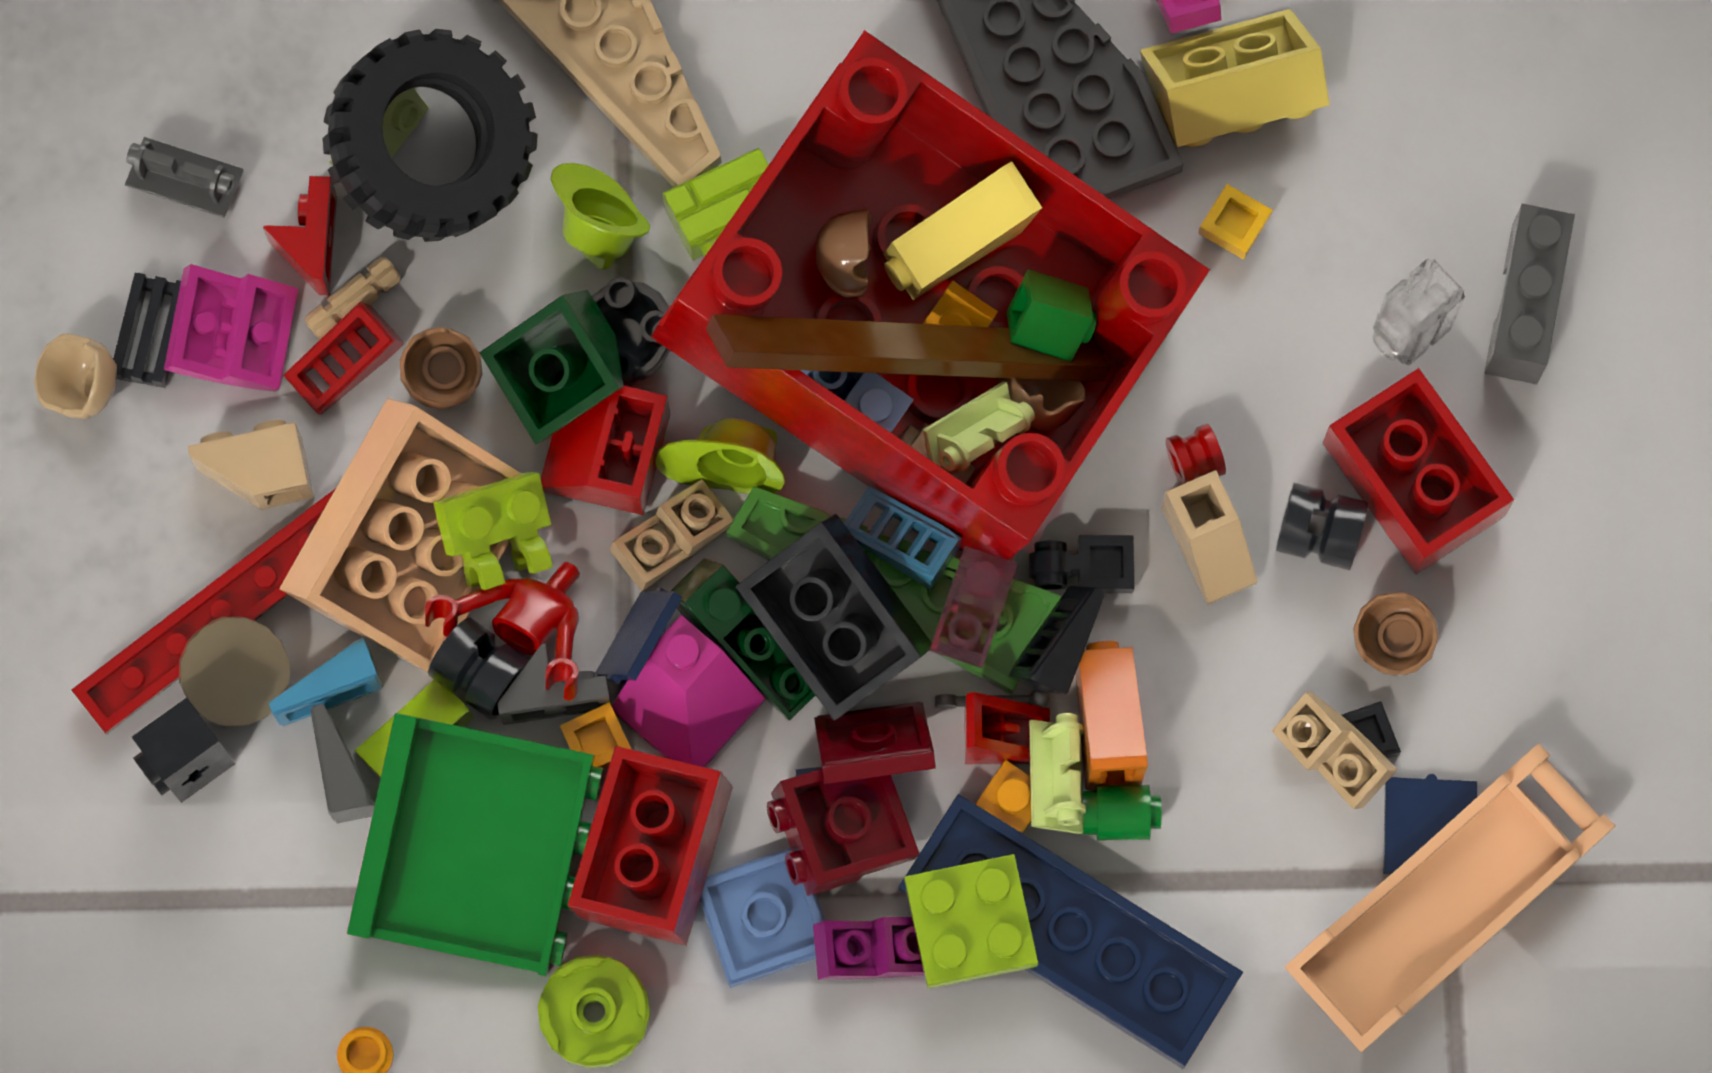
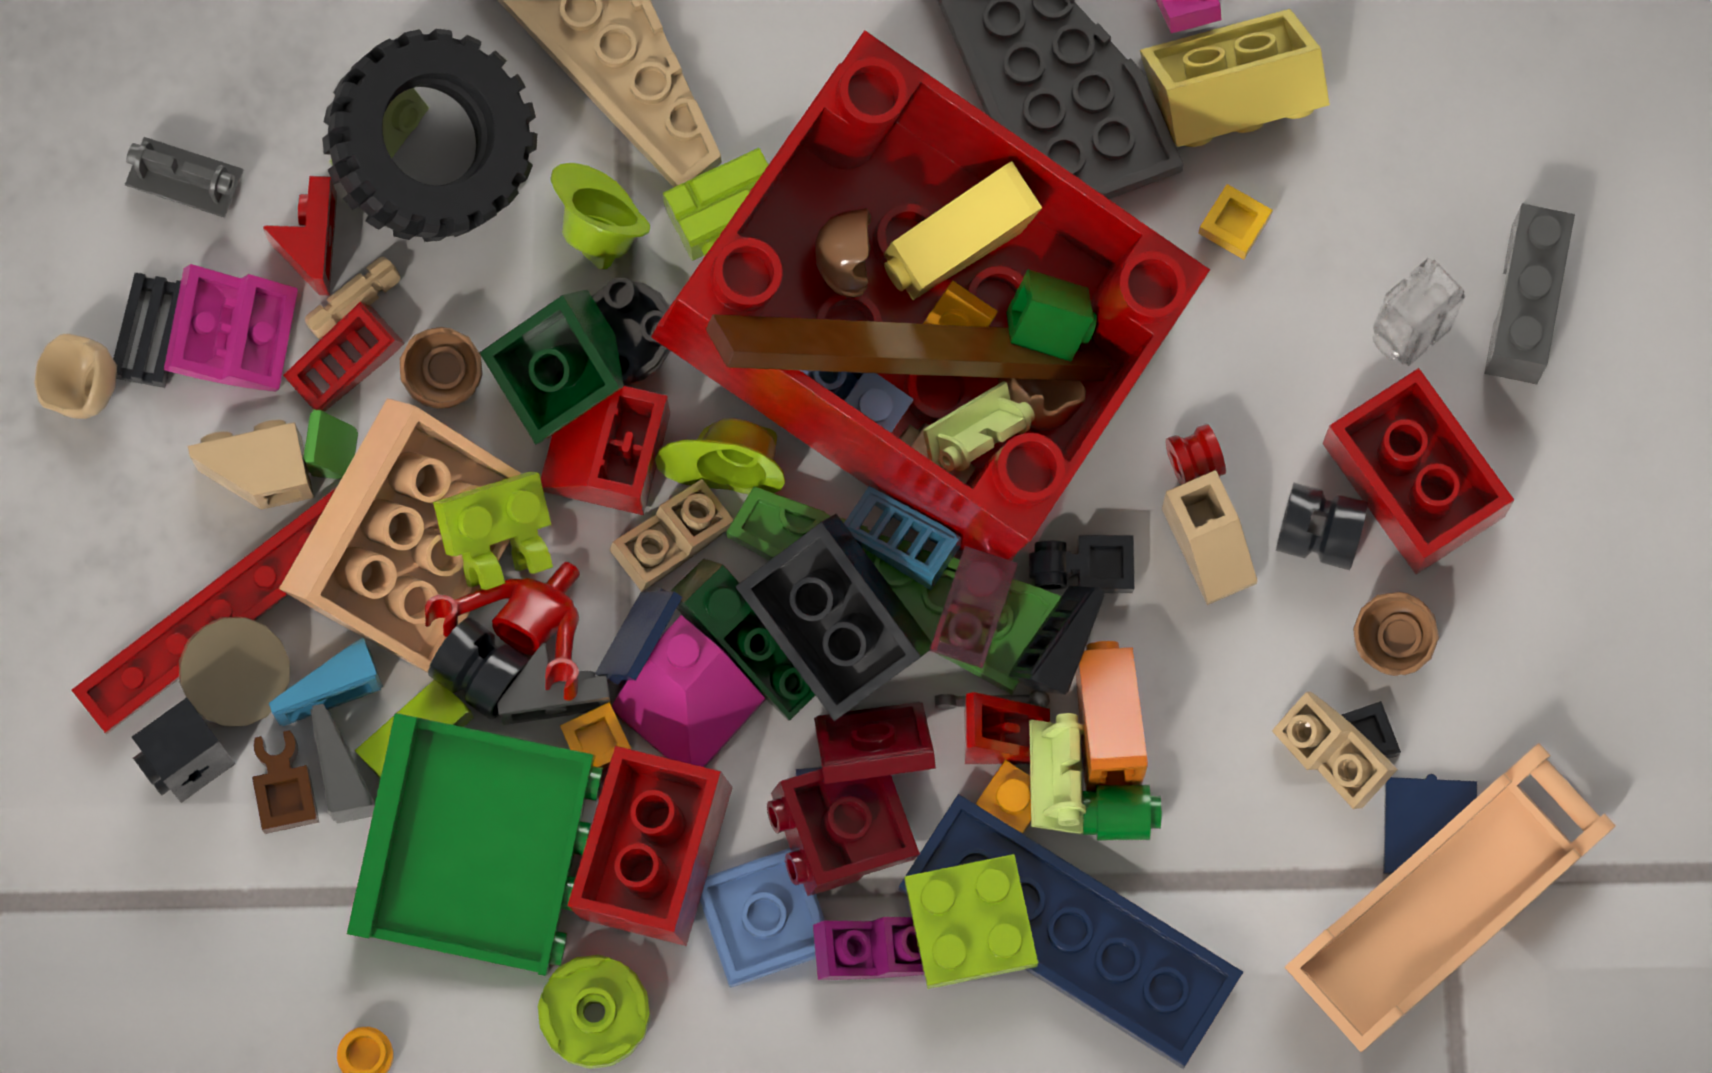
none -> reddish brown plate [252,730,319,834]
none -> bright green slope [303,409,358,480]

